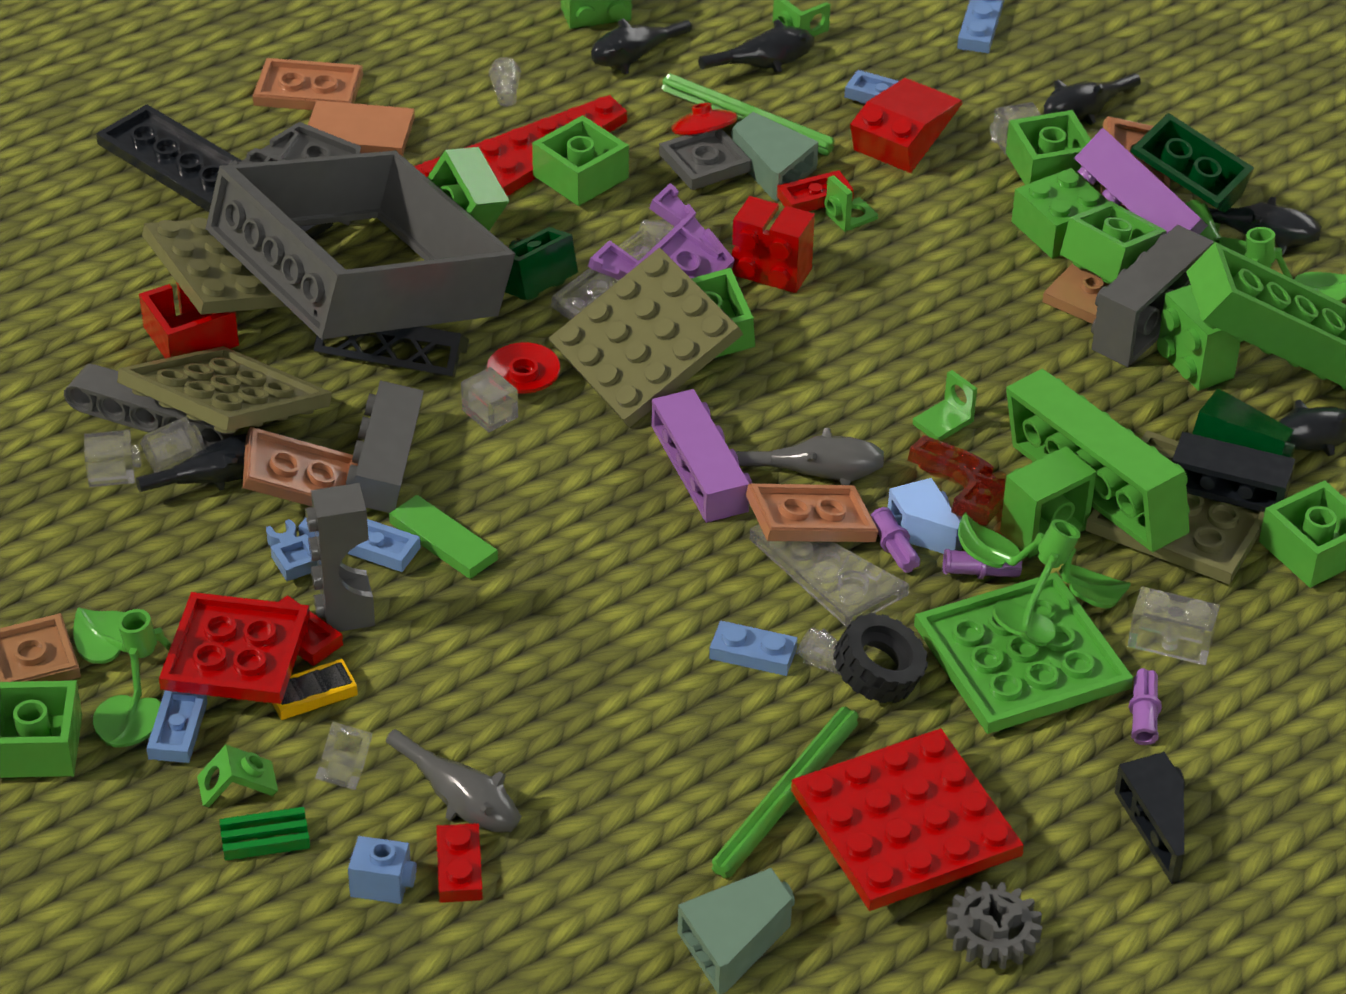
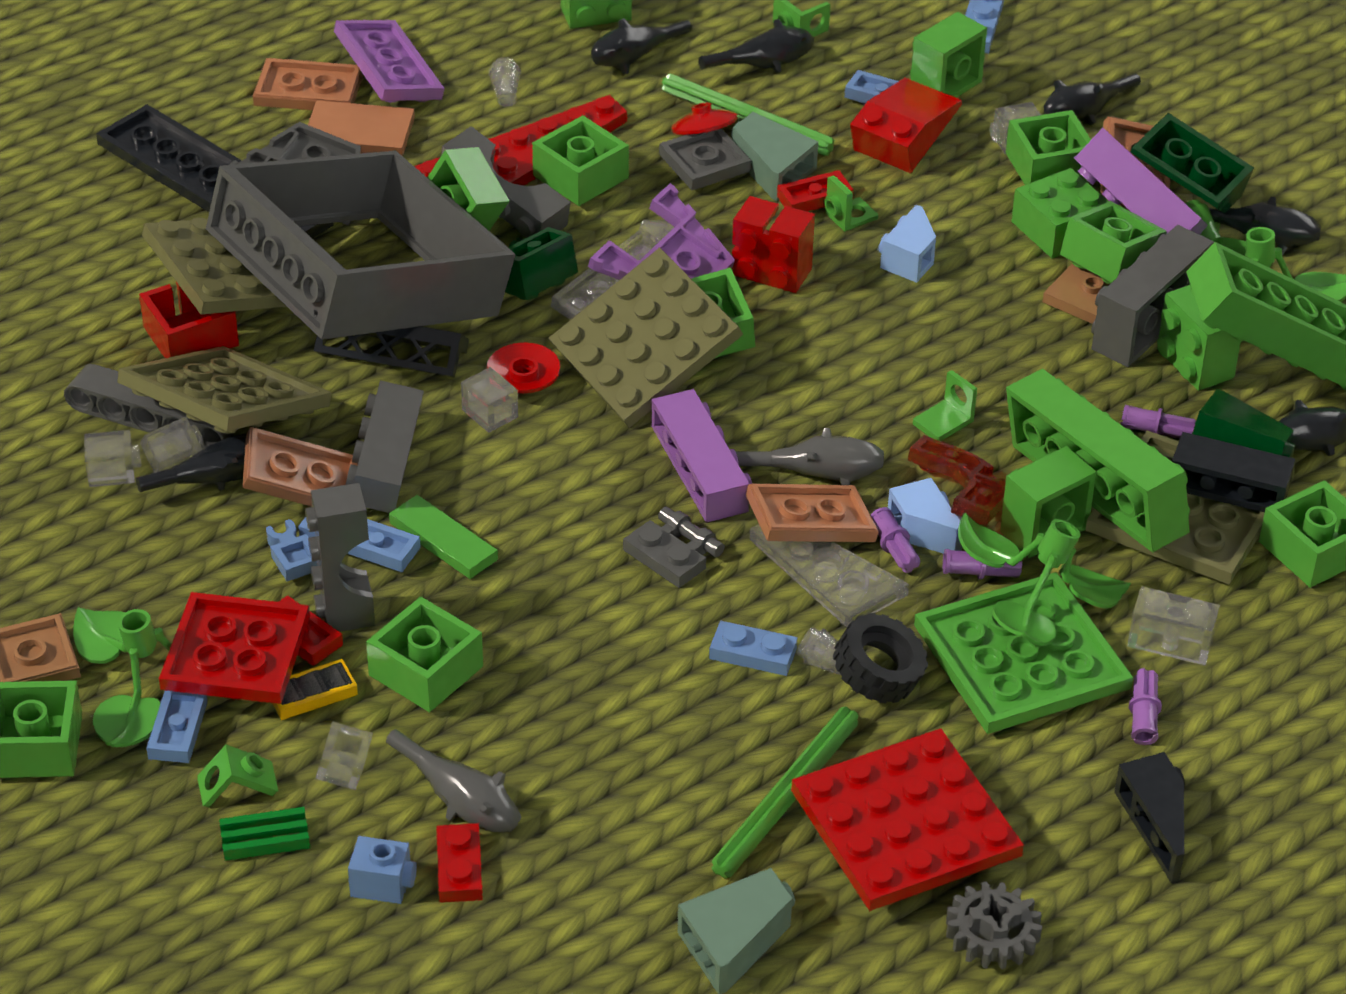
none -> medium lavender plate [334,20,444,103]
none -> bright green brick [366,596,483,713]
none -> dark grey arch [441,126,571,238]
none -> dark grey plate [623,506,725,588]
none -> light blue slope [878,205,936,283]
none -> bright green brick [910,11,987,97]
none -> medium lavender axle [1121,404,1196,438]

